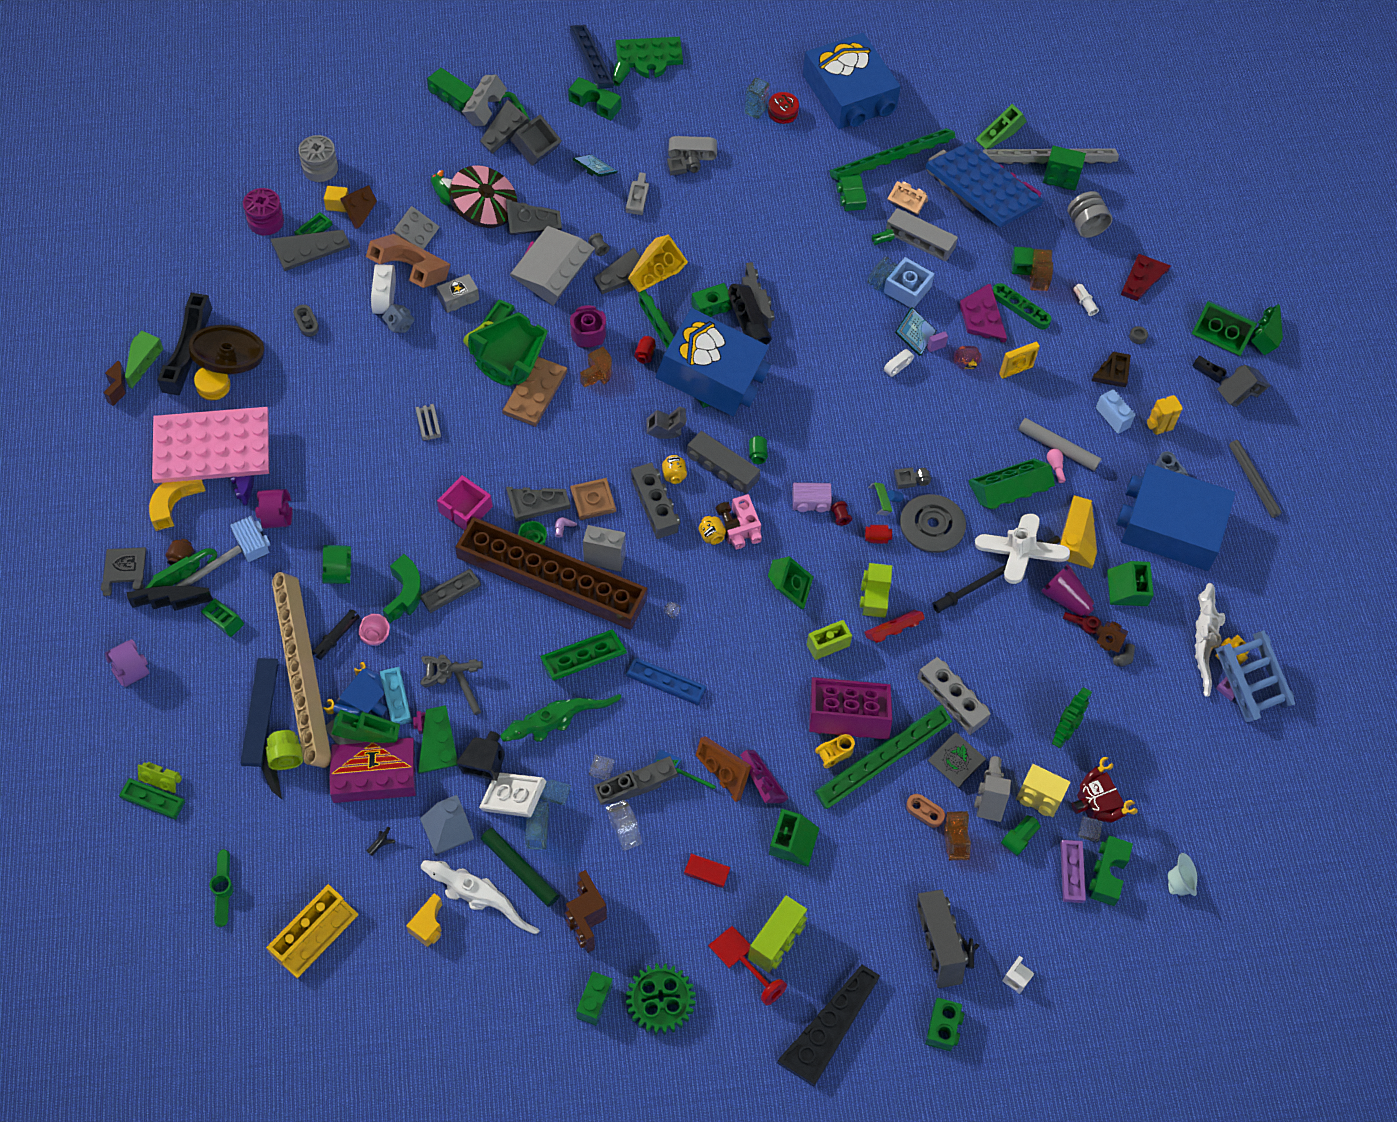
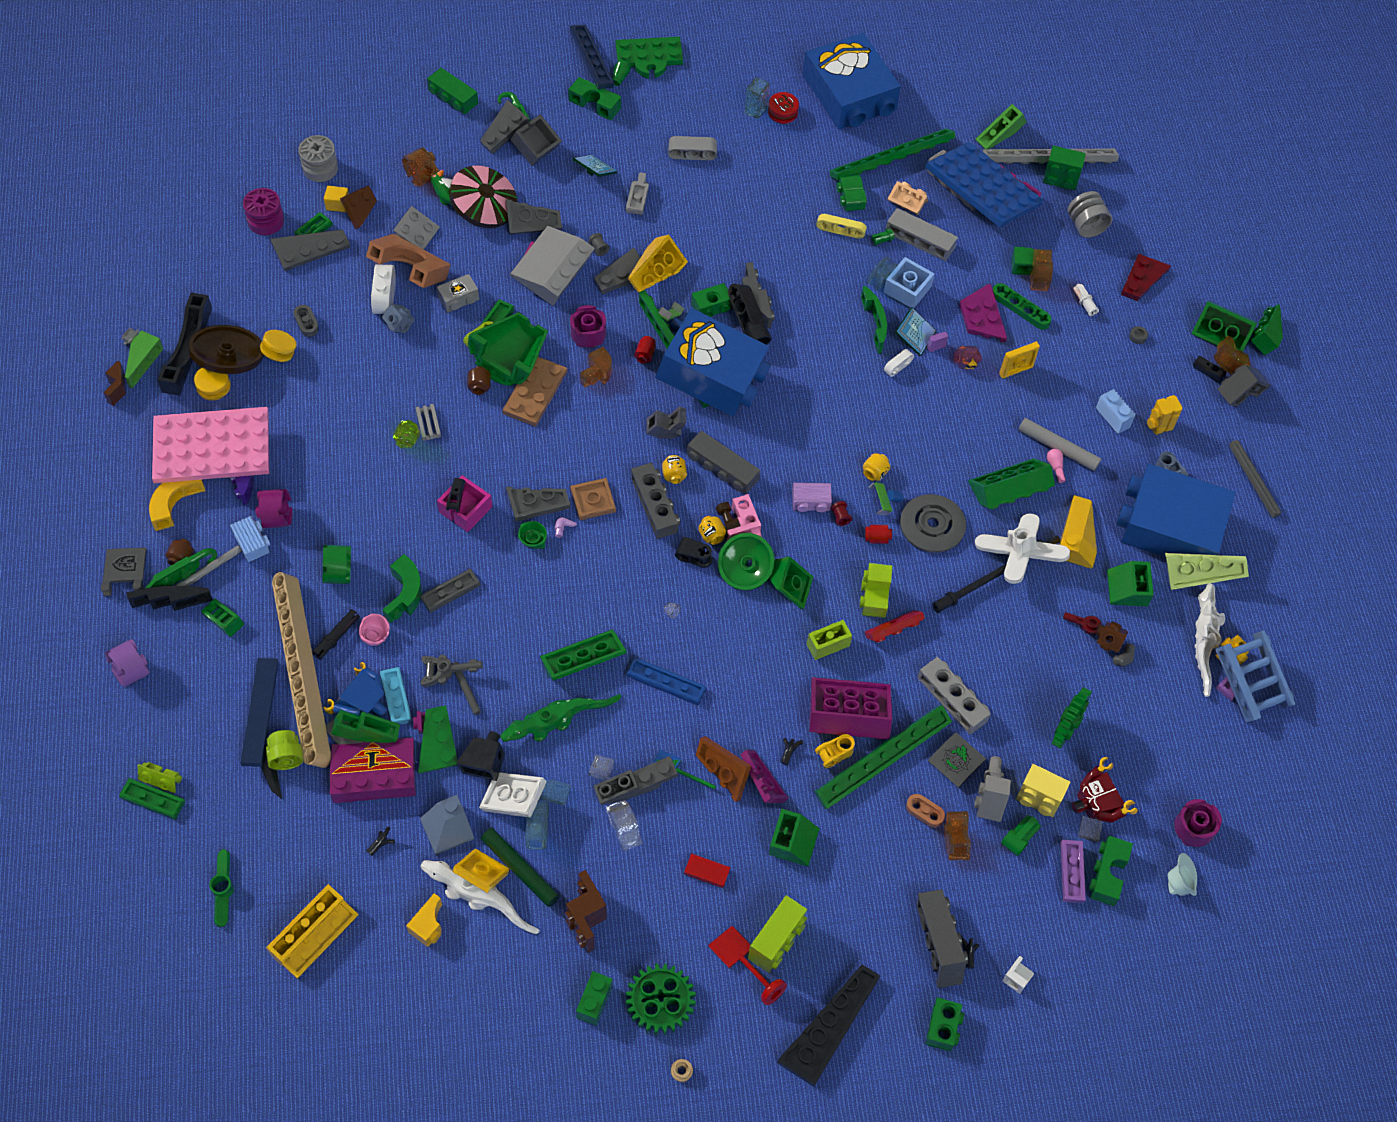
reddish brown brick [455,517,648,630] -> none
light grey arch [462,74,507,126] -> none
light grey brick [583,525,626,572] -> none
dark grey plate [667,156,701,176] -> none
green brick [749,436,768,464] -> none
dark grey plate [894,467,931,489] -> none
magenta cone [1041,564,1095,617] -> none
dark brown wing [1092,352,1131,388] -> none
none -> light grey plate [122,328,140,345]
none -> yellow head [260,330,297,362]
none -> clear neon green head [393,420,420,448]
none -> clear orange brick [402,147,440,187]
none -> black bar [446,478,466,512]
none -> yellow tile [452,849,510,893]
none -> reddish brown head [467,366,491,395]
none -> piece [659,302,685,331]
none -> tan plate [671,1059,693,1082]
none -> black piece [675,537,712,568]
none -> green dish [718,533,775,590]
none -> black bar [780,738,803,765]
none -> light yellow beam [816,214,867,239]
none -> green slope [861,286,887,354]
none -> yellow head [863,453,890,481]
none -> yellowish green wing [1165,553,1249,590]
none -> magenta brick [1174,799,1222,847]
none -> clear orange brick [1214,336,1250,375]

